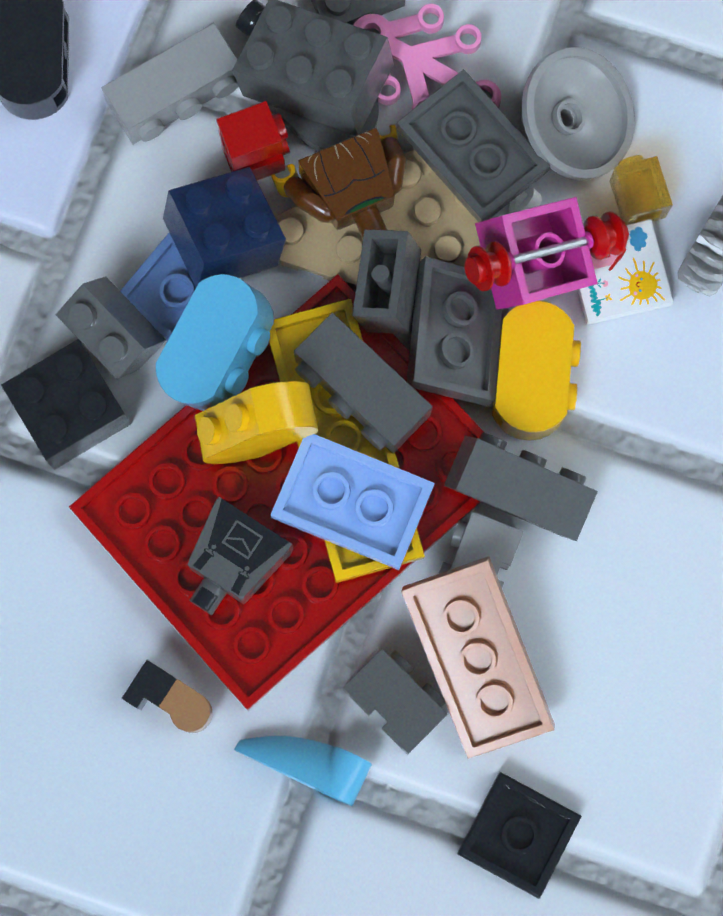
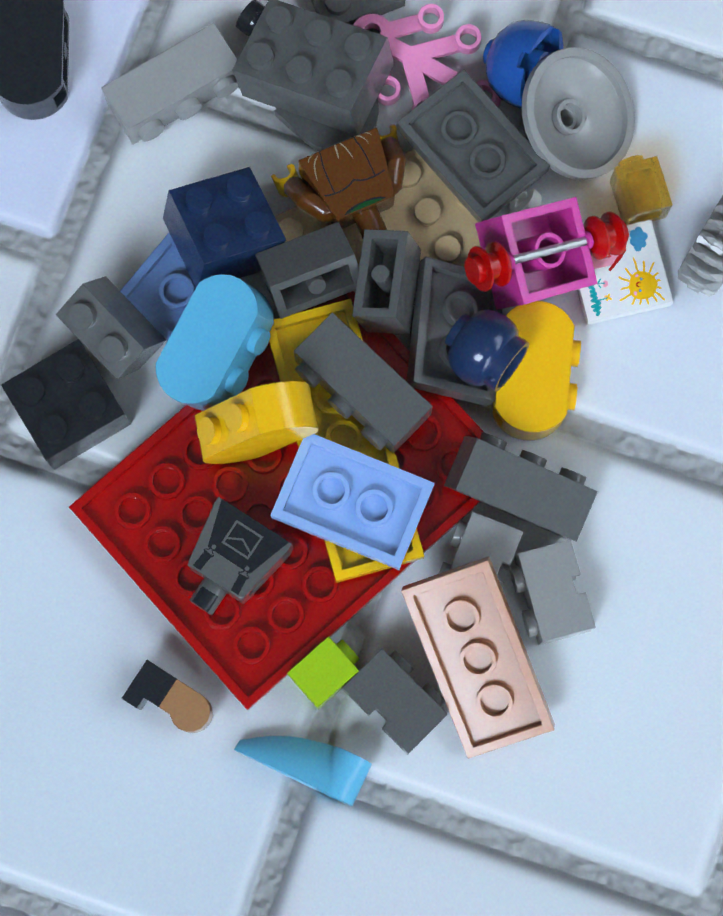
red brick [216,101,290,180] -> none
black tile [457,772,582,899] -> none
none -> dark grey brick [255,222,359,319]
none -> lime brick [287,636,360,710]
none -> dark blue piece [445,309,529,392]
none -> blue cylinder [483,20,564,108]
none -> light grey brick [510,539,596,646]

